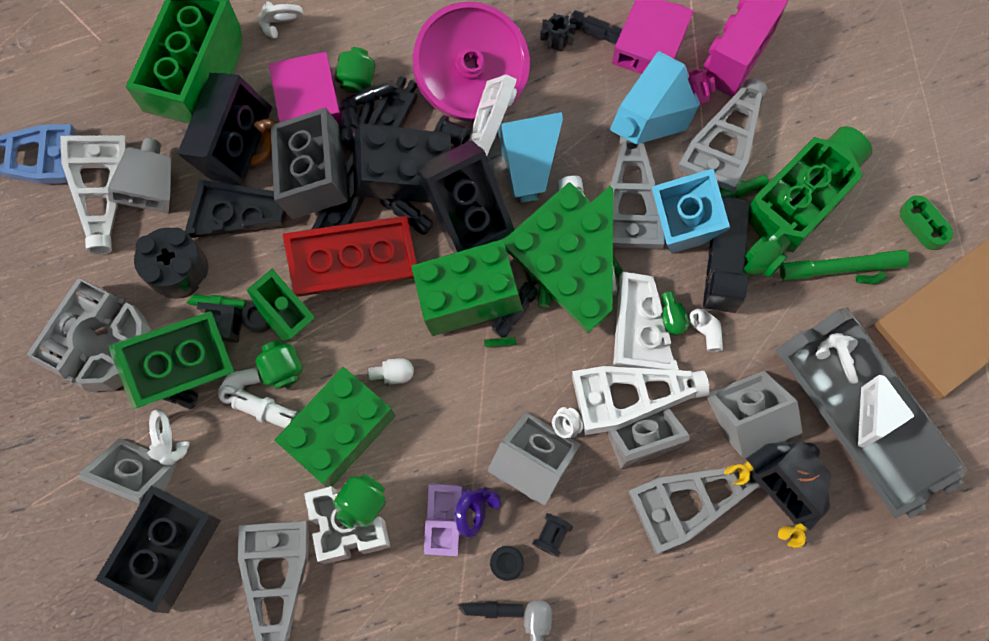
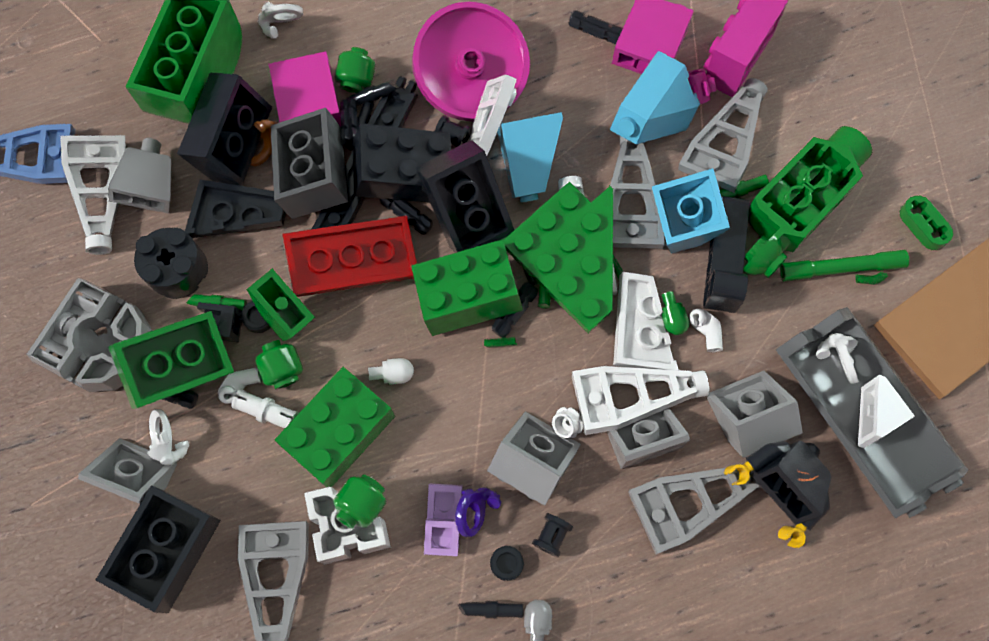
black gear [540,13,576,52] -> none

